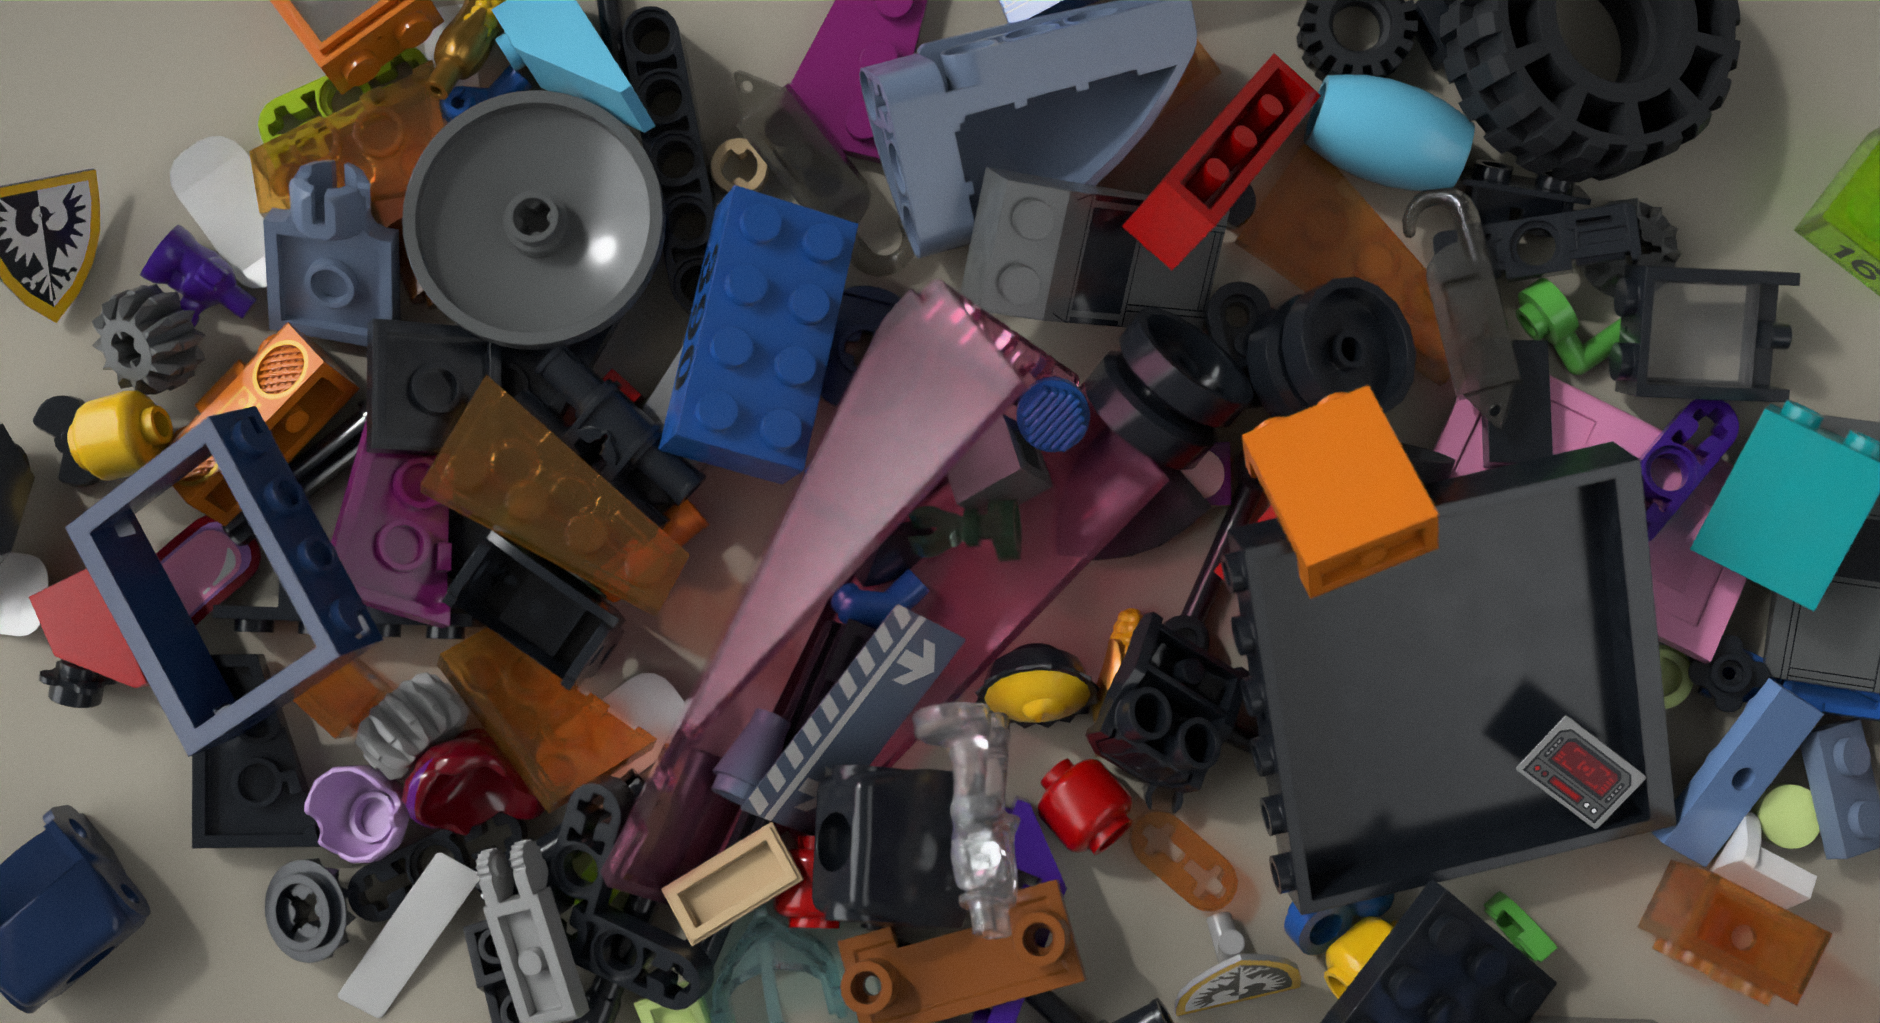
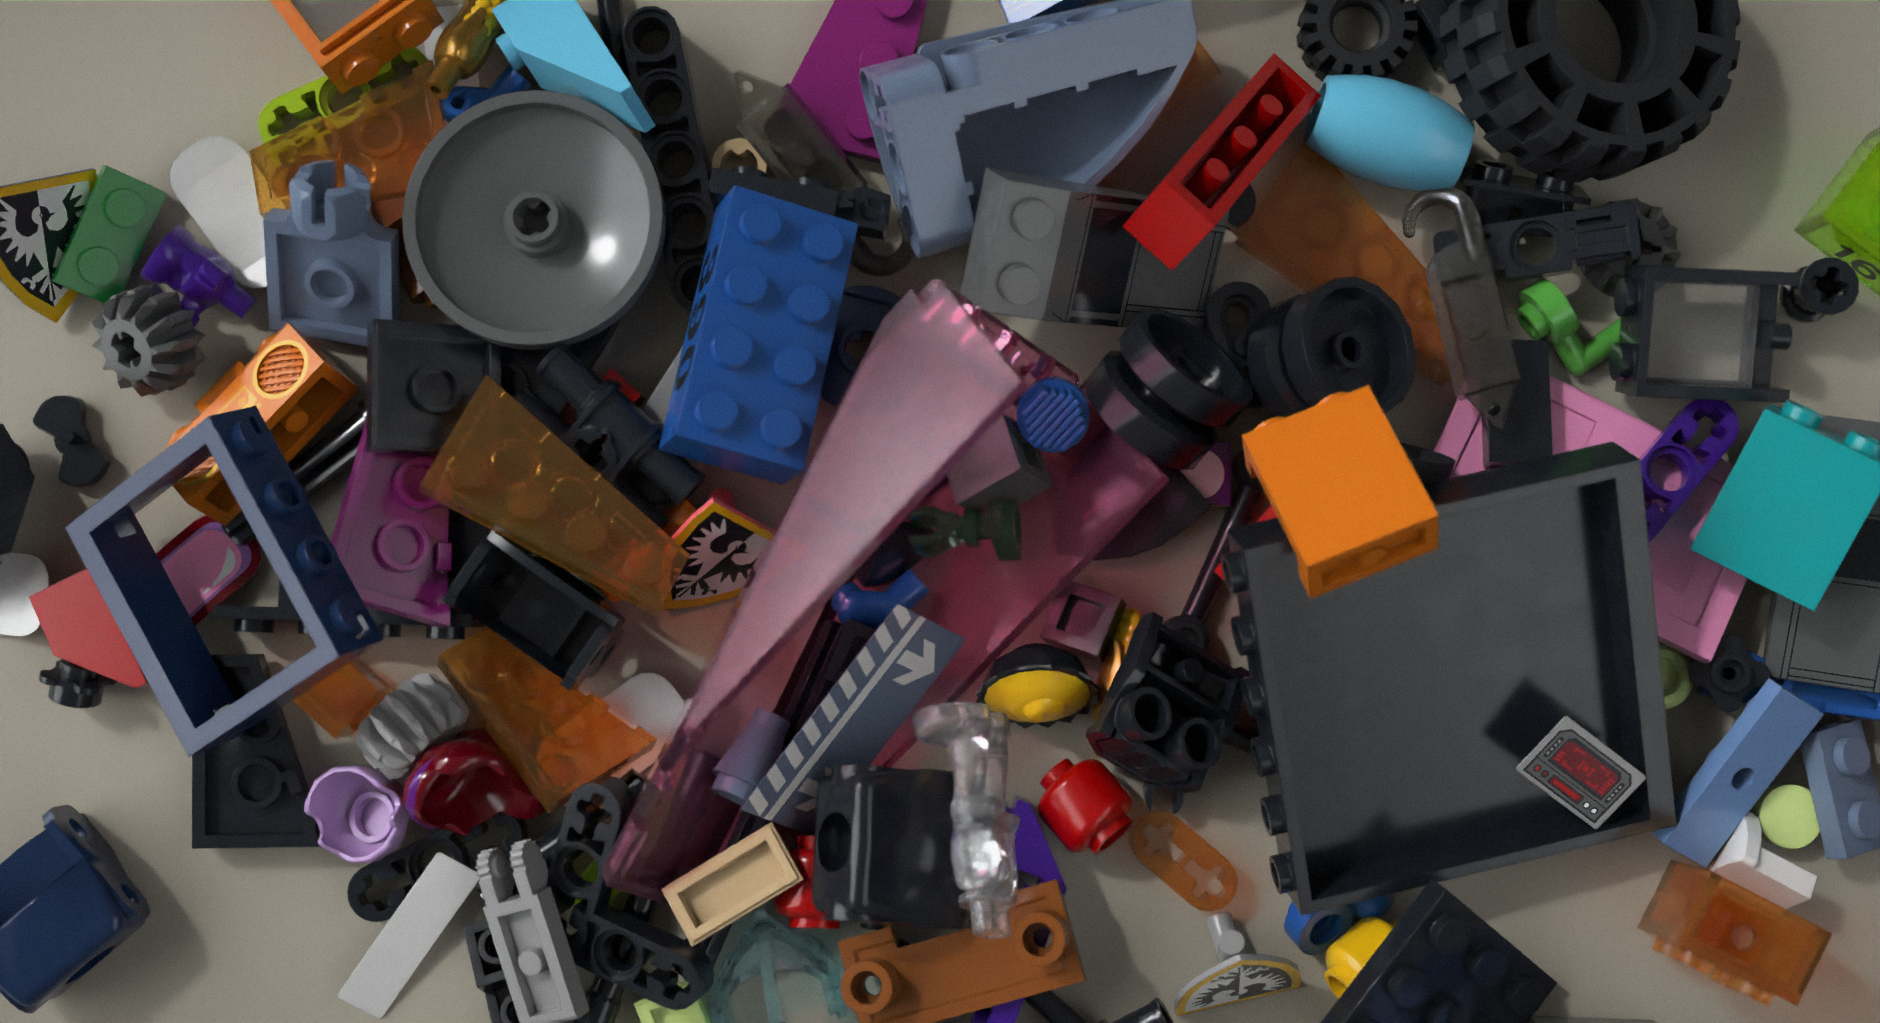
yellow head [67,390,173,481] -> none
black gear [265,858,357,963] -> none
bright green tile [1483,891,1558,962] -> none
none -> green plate [51,165,167,303]
none -> shield [656,488,808,610]
none -> black hinge [708,166,892,240]
none -> plate [1040,578,1127,663]
none -> black bush [1779,257,1859,323]

